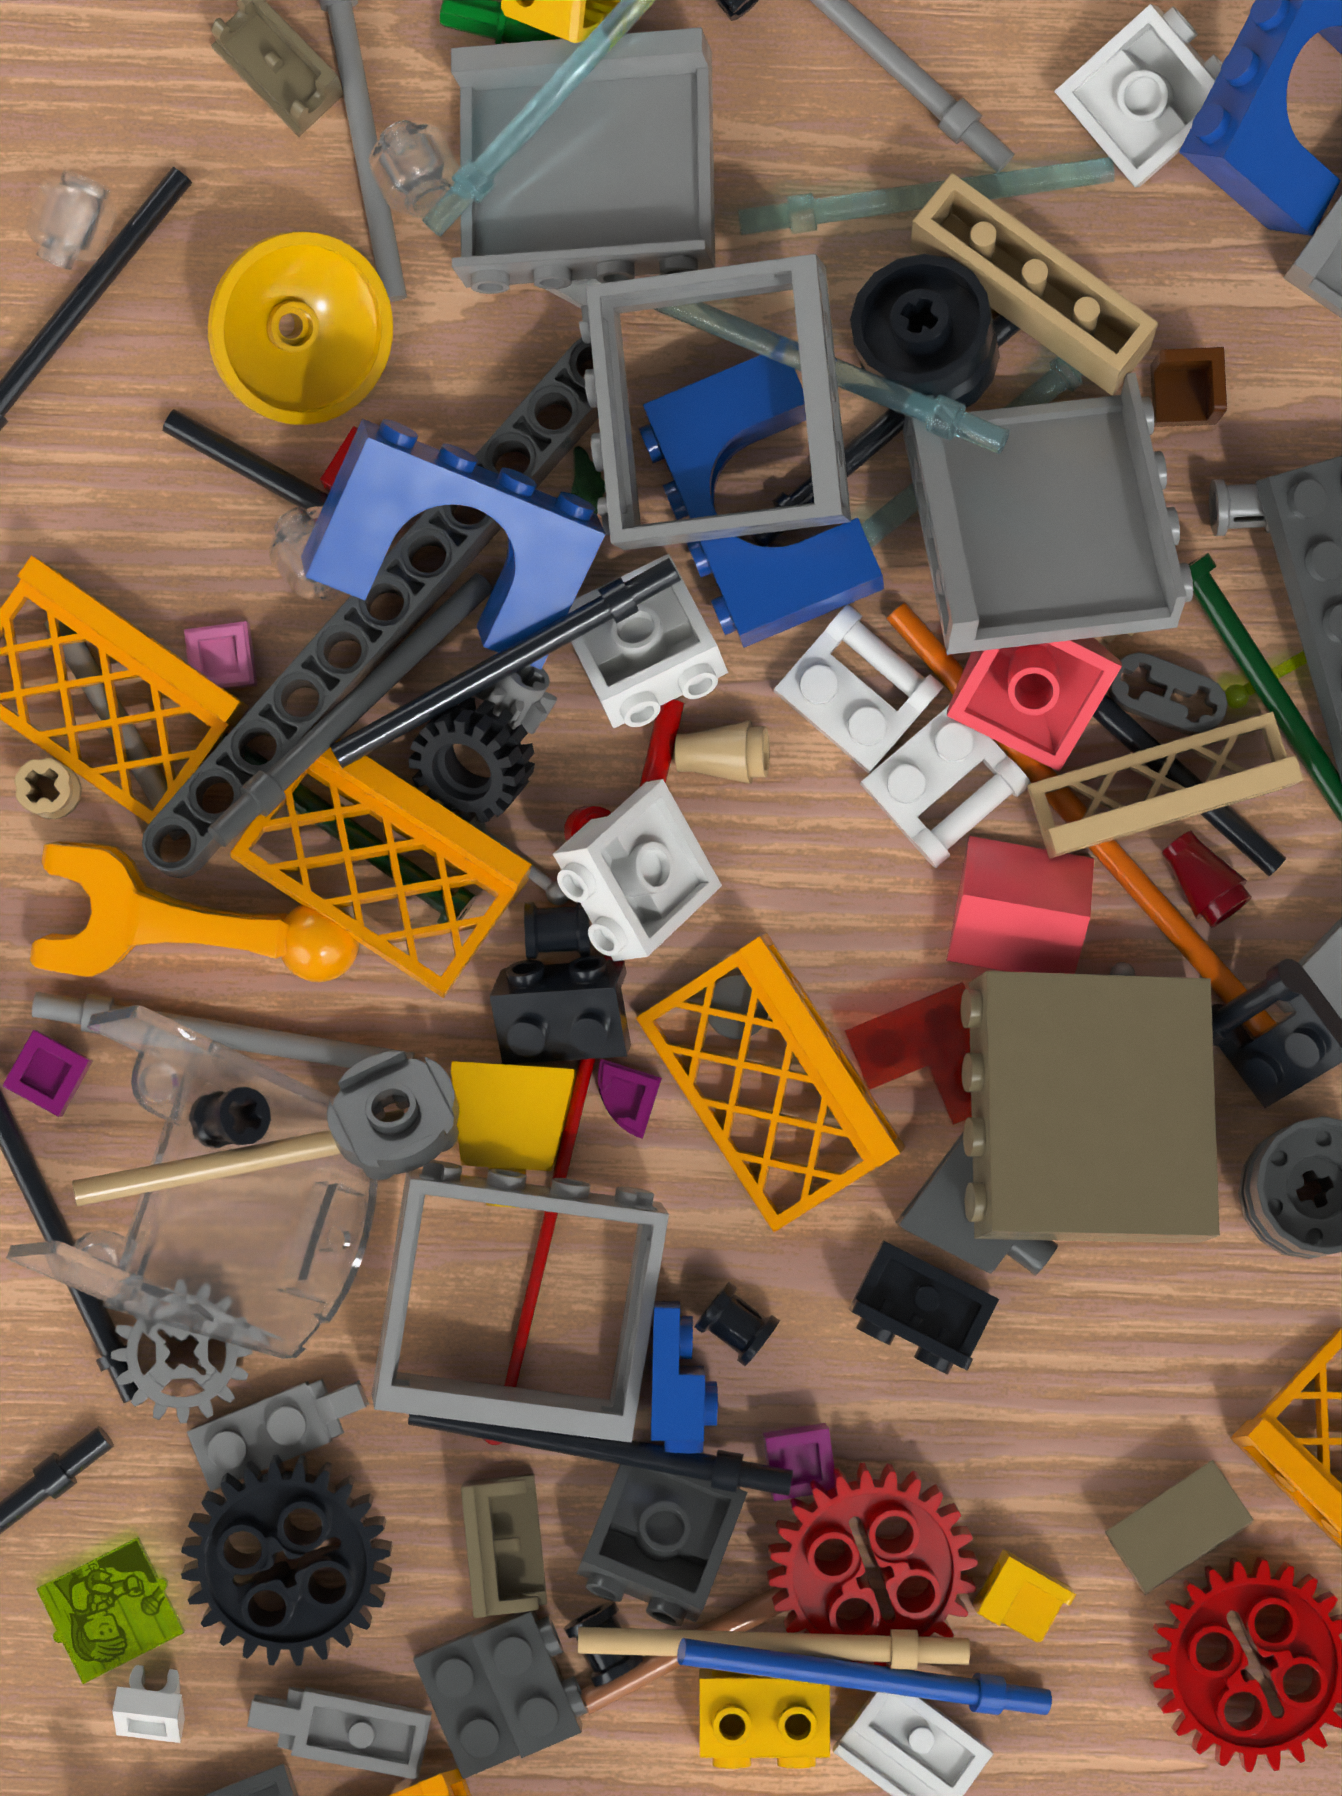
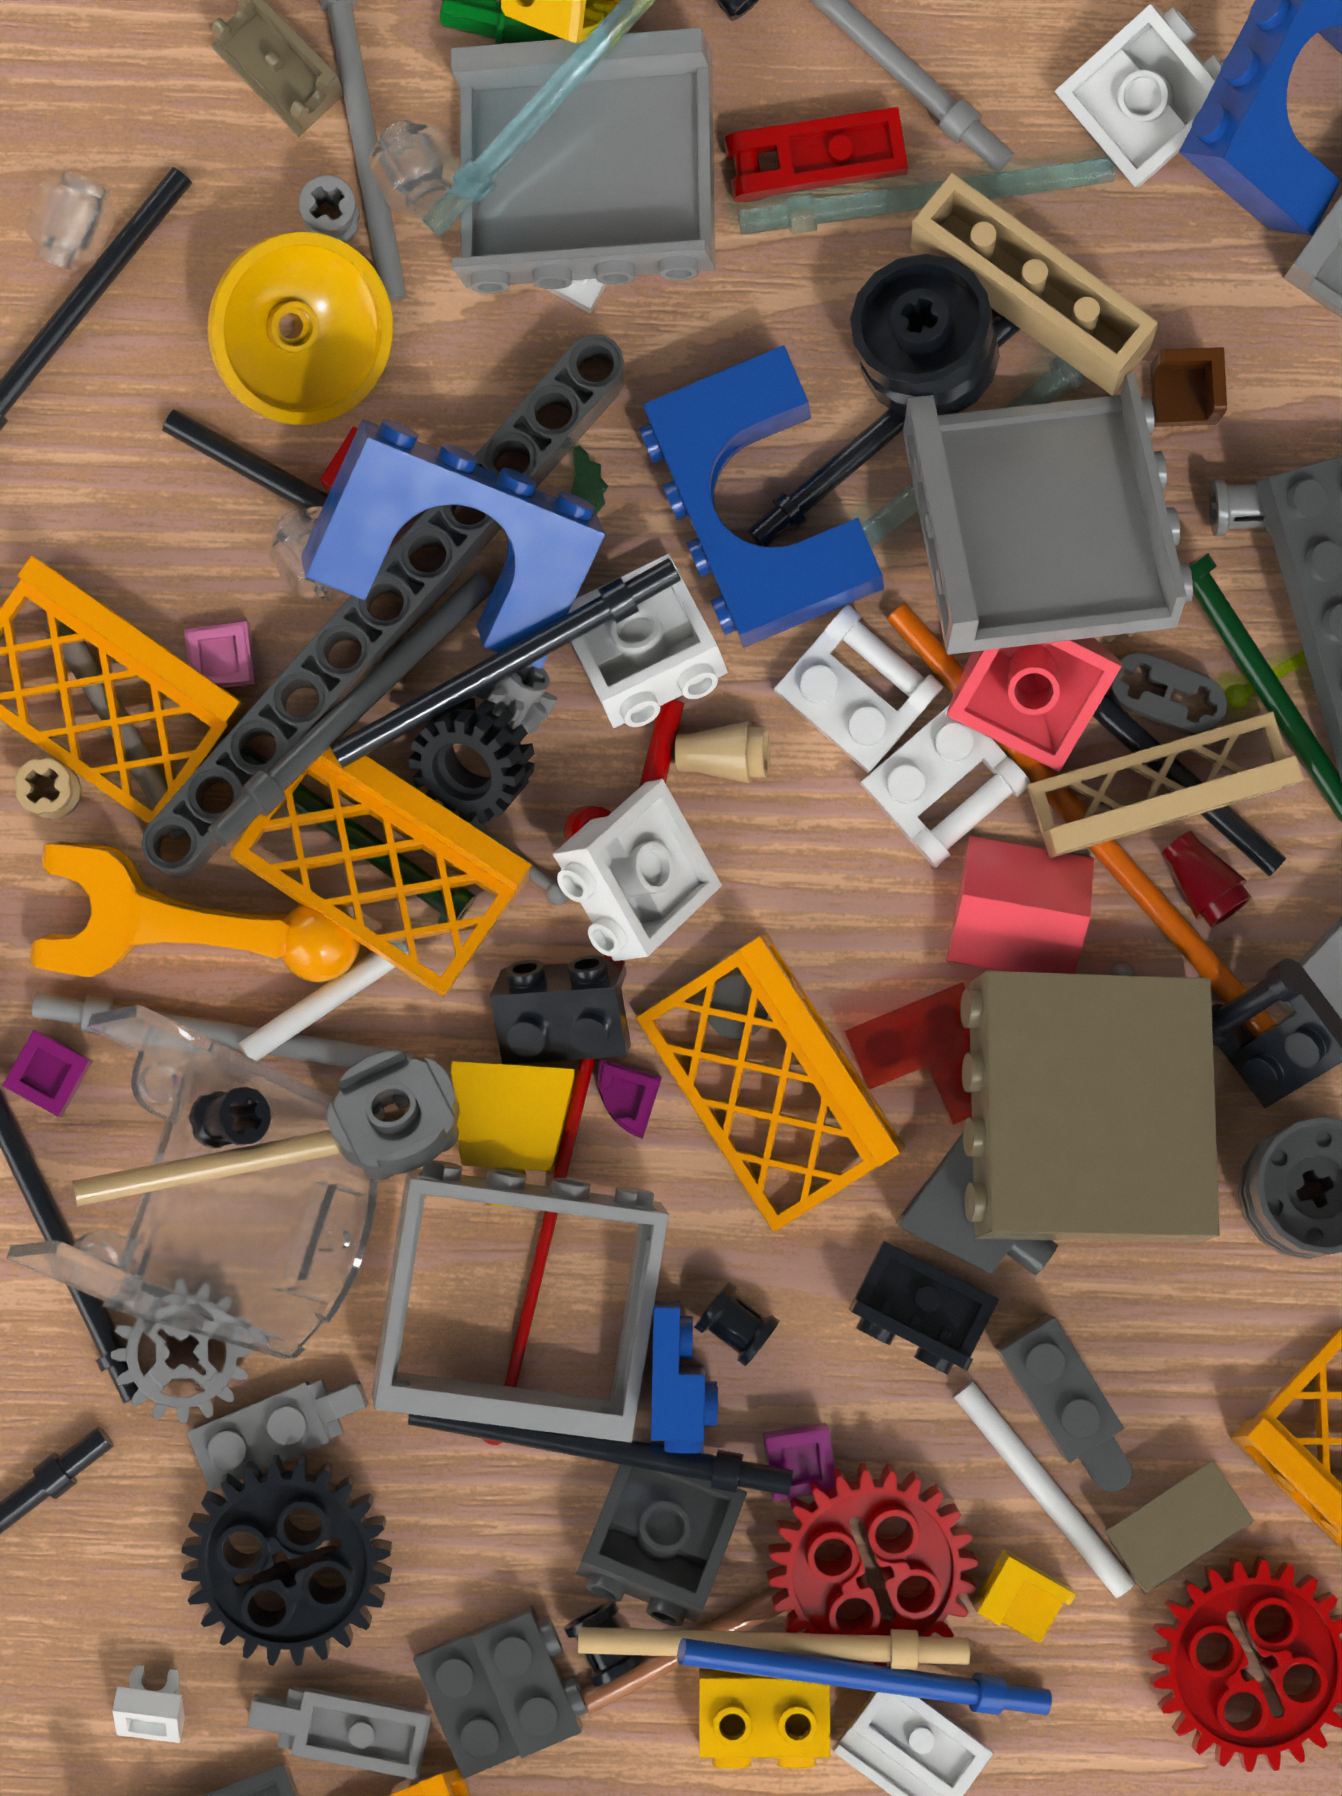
clear neon green piece [36,1536,185,1684] -> none
dark tan hinge [461,1474,547,1618] -> none
black bush [524,902,591,960] -> none
light grey window [579,254,851,550] -> none
clear light blue bar [654,302,1010,454] -> none
none -> white bar [238,942,408,1064]
none -> light grey bush [298,175,360,243]
none -> red plate [724,107,908,202]
none -> white bar [953,1381,1136,1598]
none -> dark grey brick [994,1313,1132,1492]

